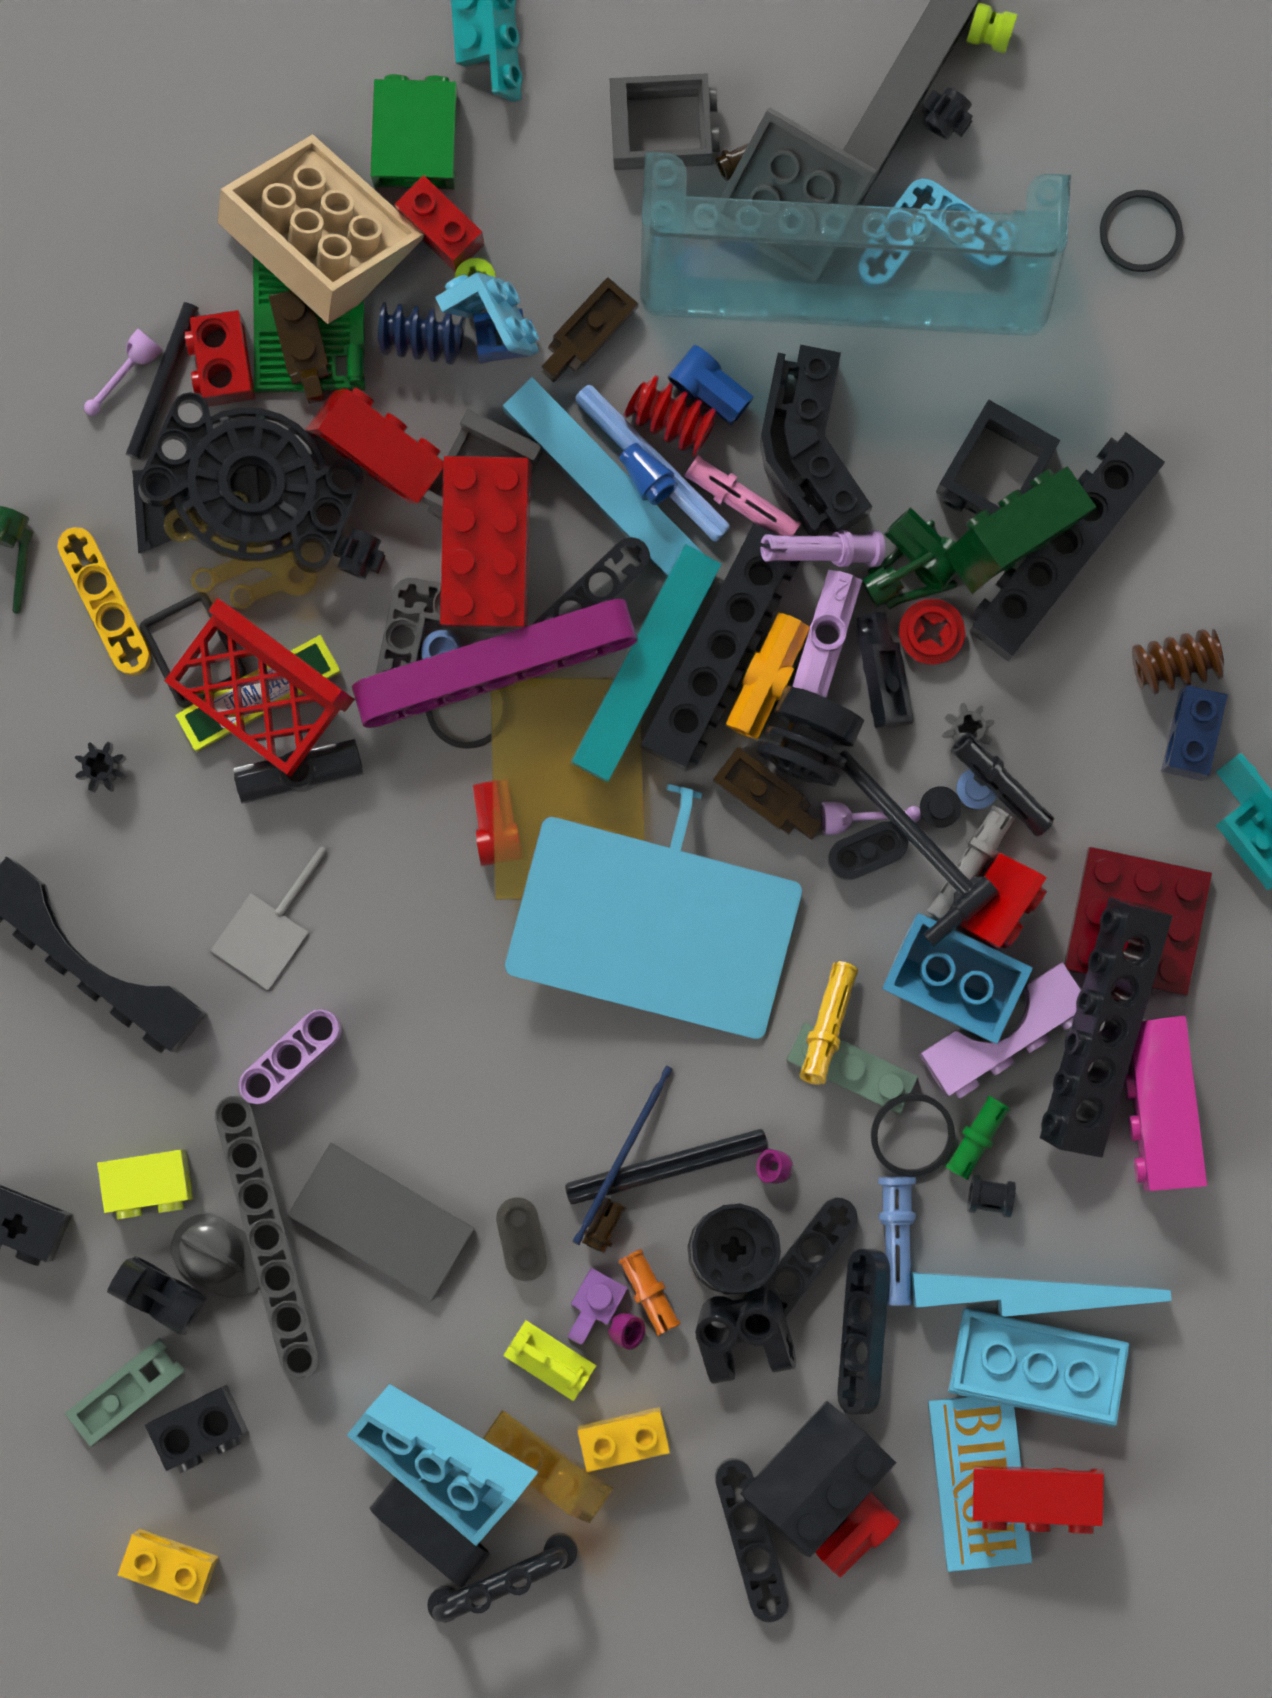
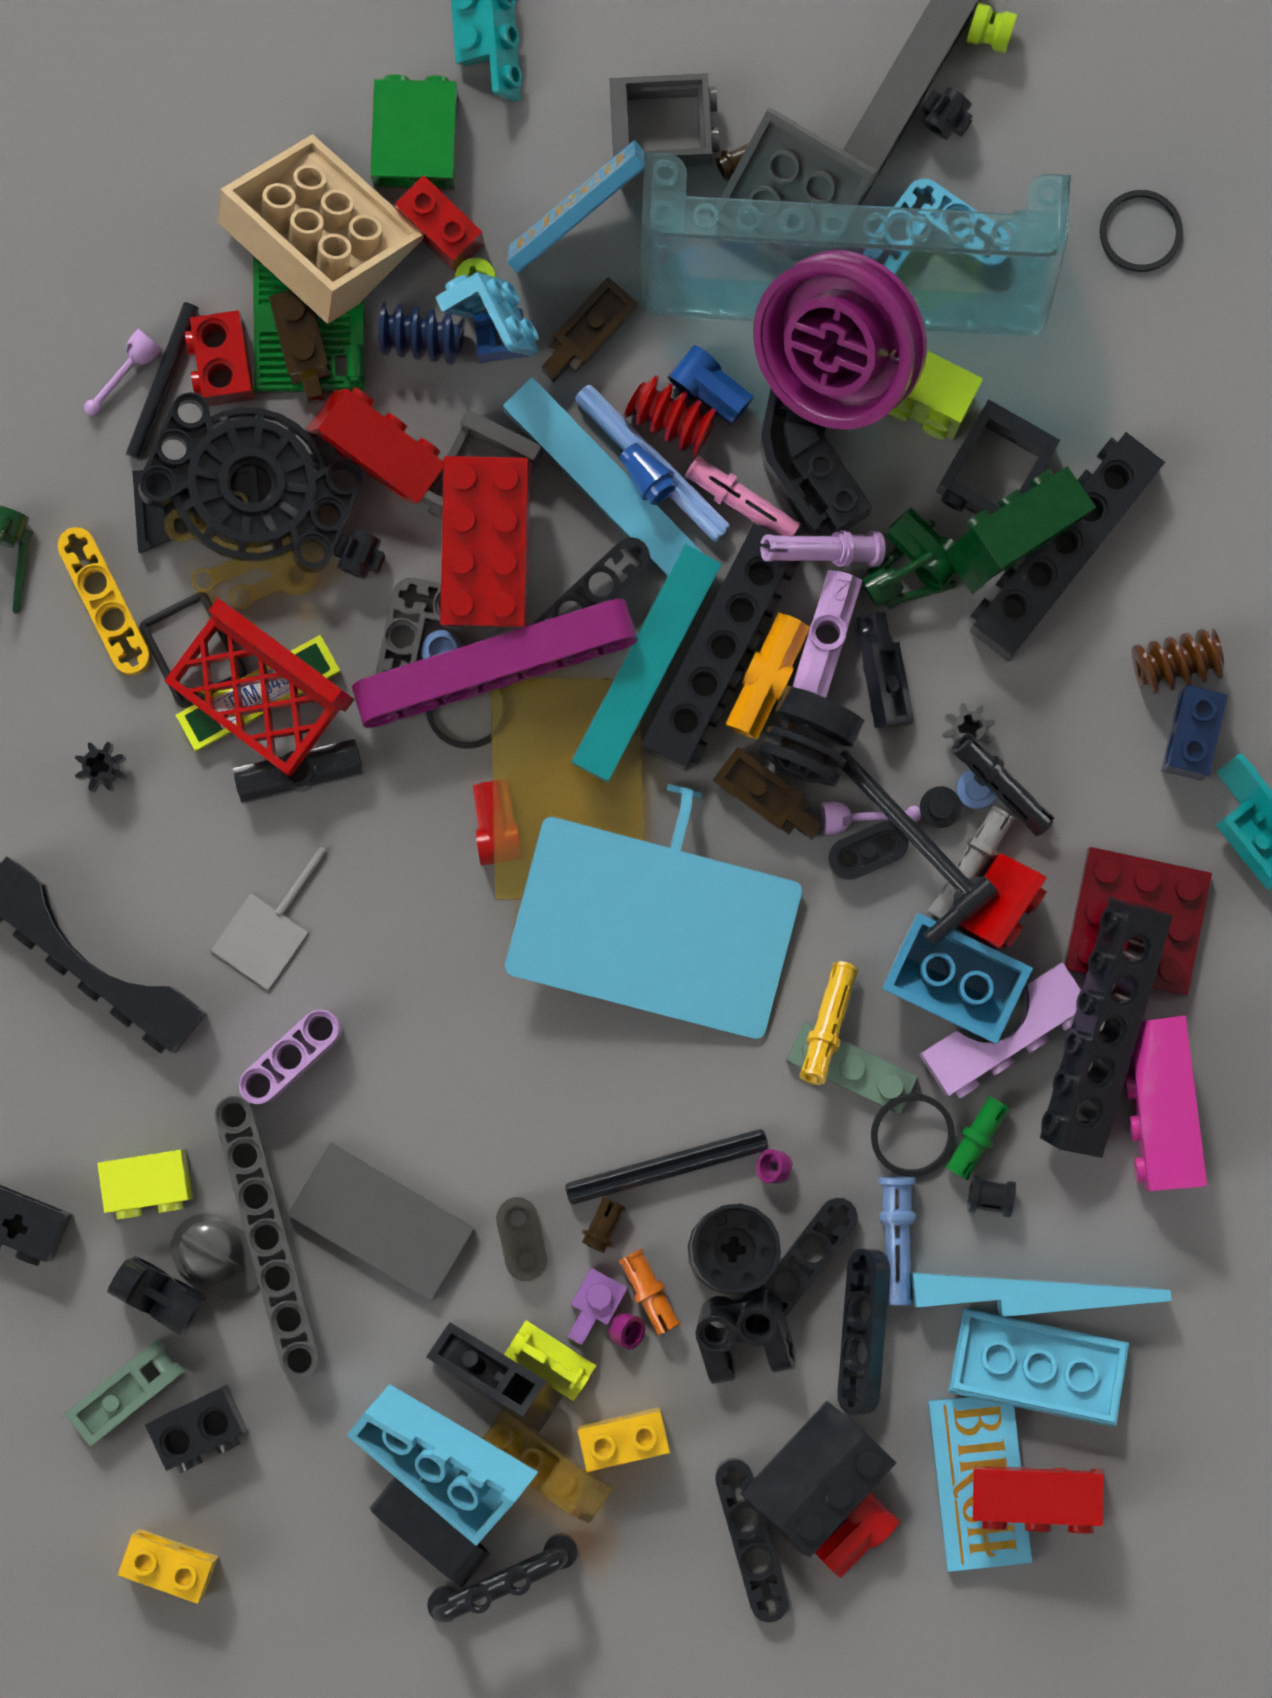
dark blue piece [572,1066,673,1245] -> none
red gear [898,599,965,666] -> none
none -> black slope [426,1322,562,1432]
none -> dark azure tile [507,140,645,273]
none -> magenta wheel [753,250,927,430]
none -> lime brick [888,351,983,440]

